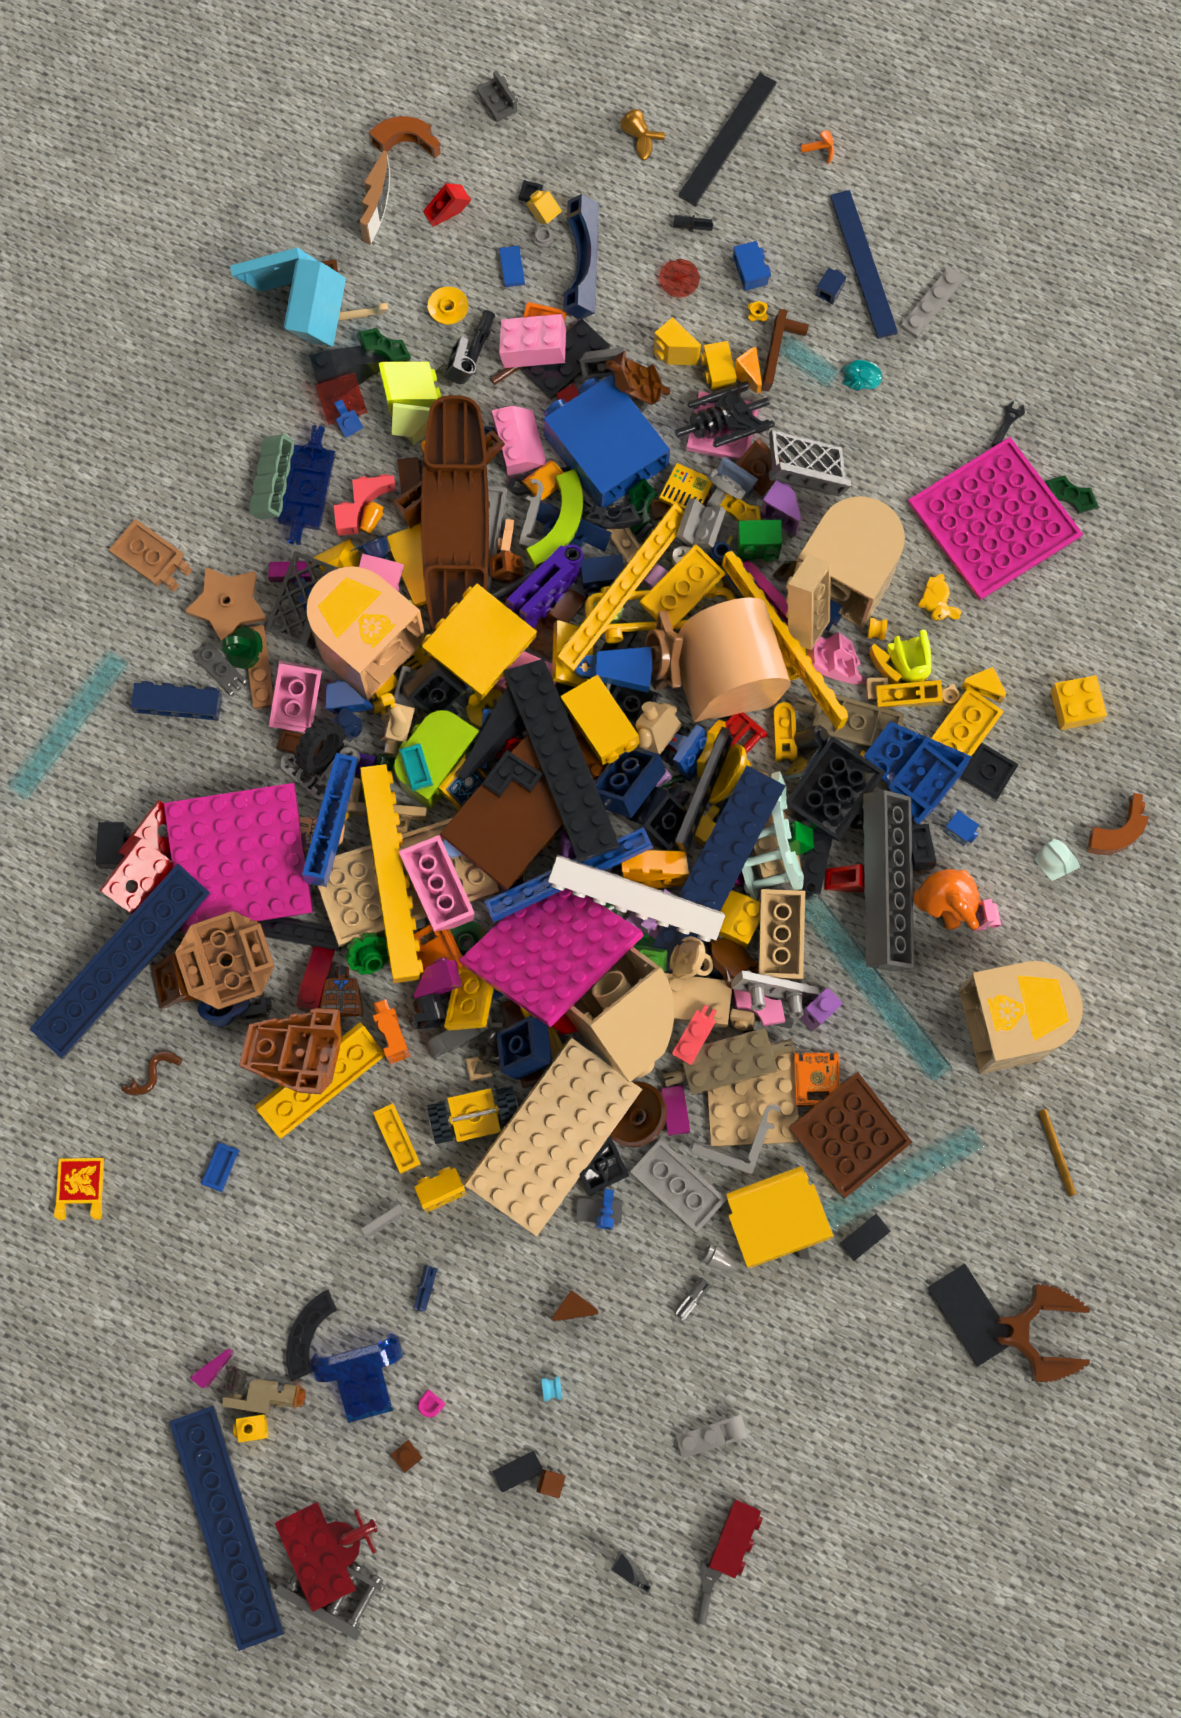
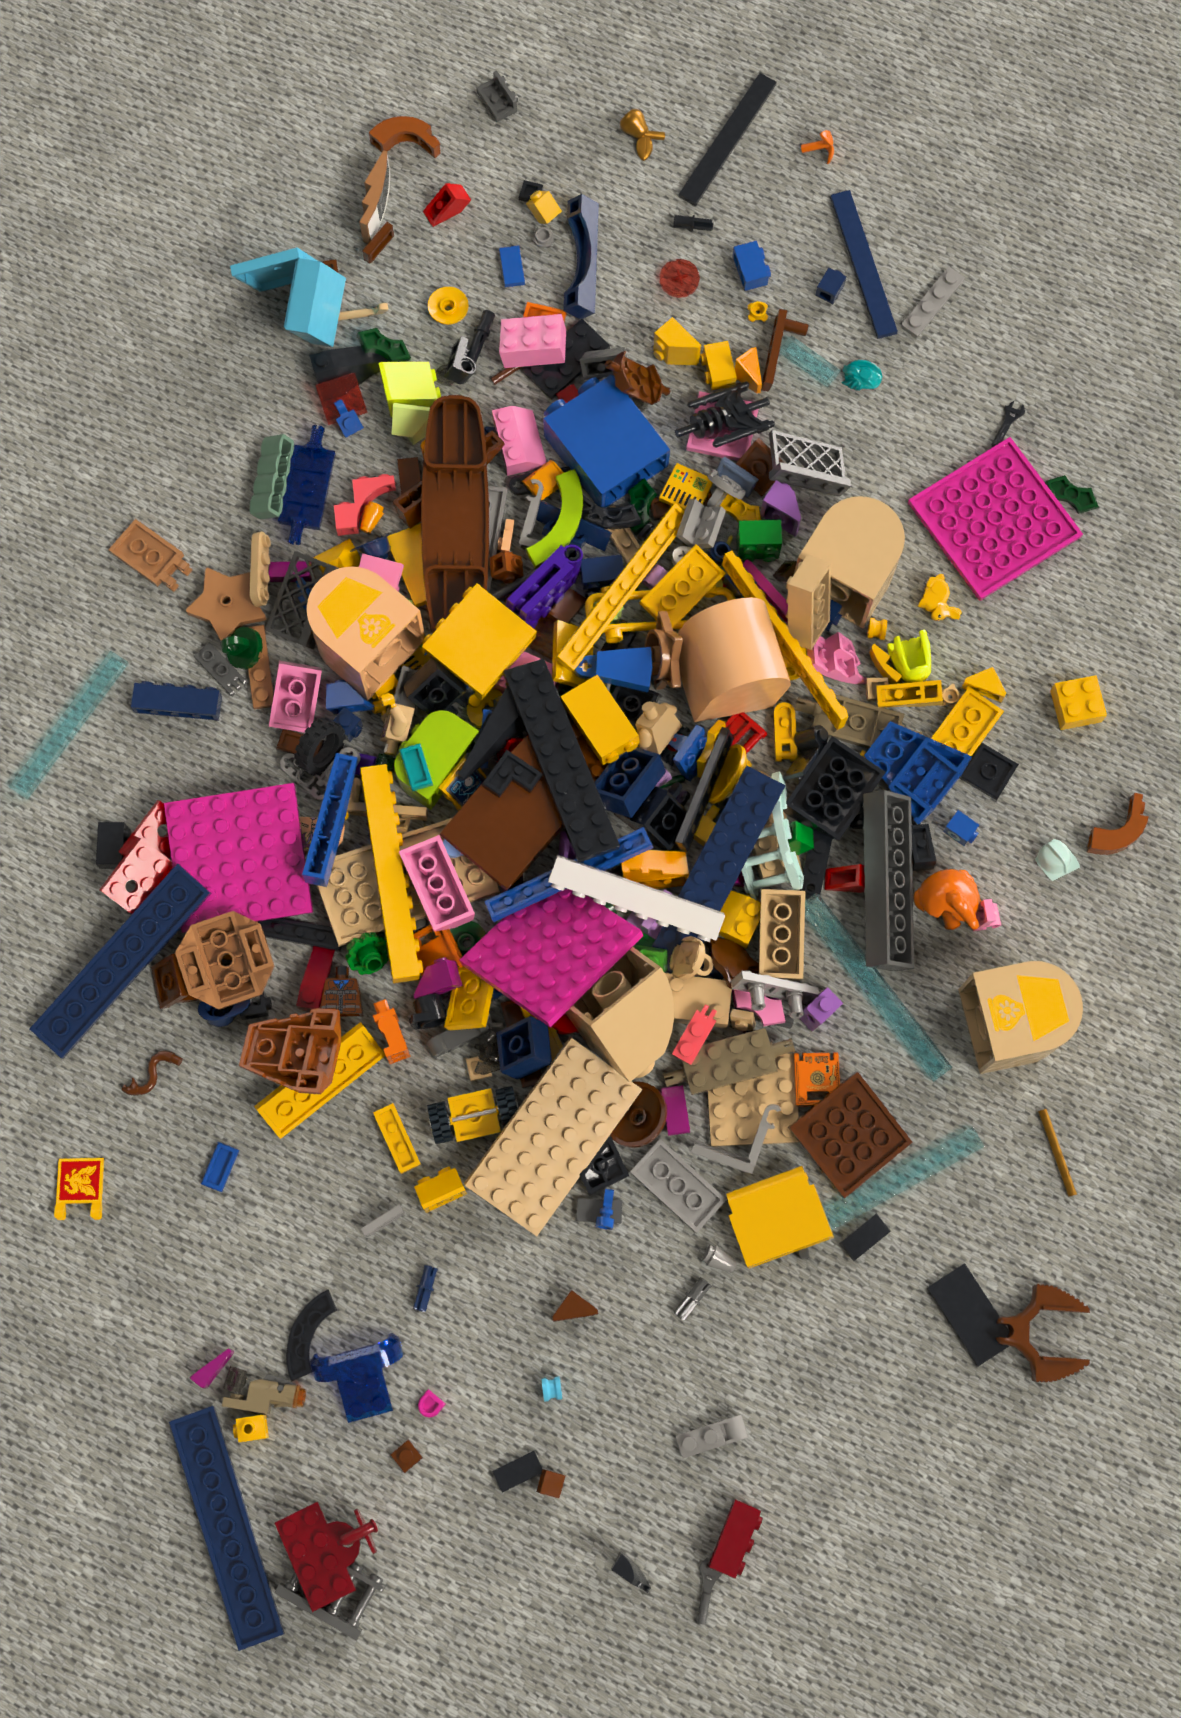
none -> tan plate [250,531,271,607]
none -> reddish brown tile [362,222,394,264]

